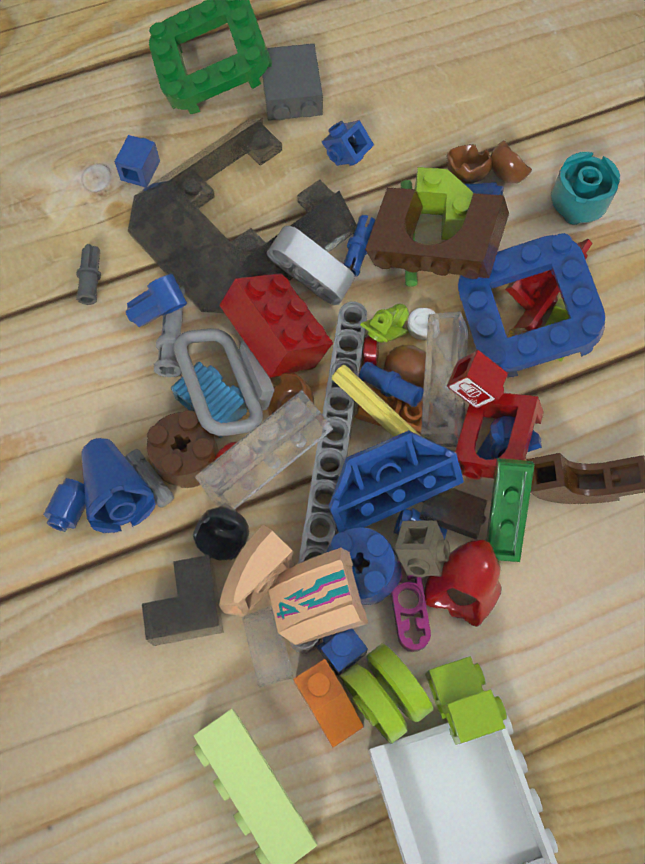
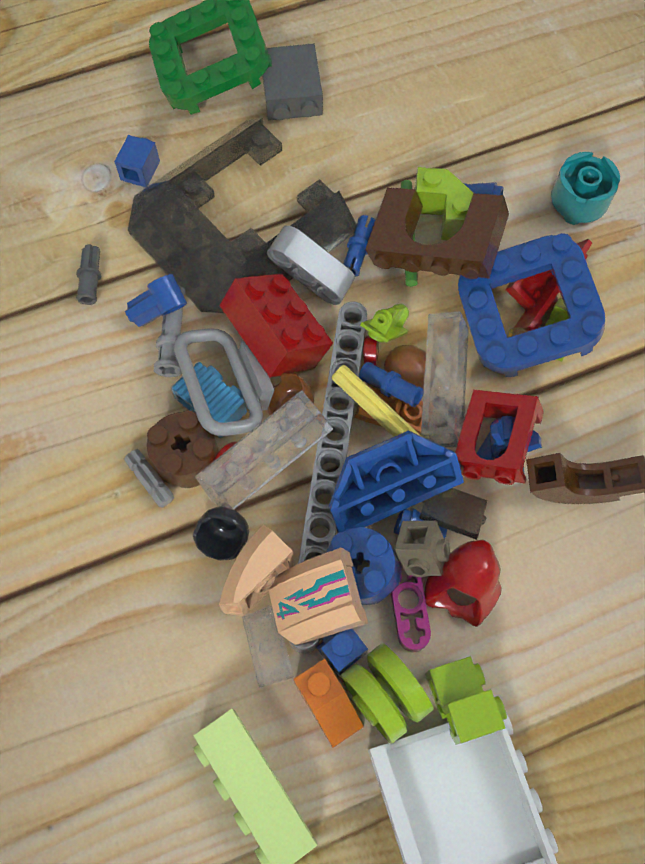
blue brick [43,478,86,532] -> none
blue cone [81,438,156,533] -> none
clear smoke brick [142,555,224,646] -> none
blue brick [321,120,374,166] -> none
white tile [407,308,439,340] -> none
dark orange hair [446,144,493,184] -> none
red brick [446,350,508,409] -> none
green tile [486,458,535,562] -> none
dark orange hair [491,140,532,183] -> none

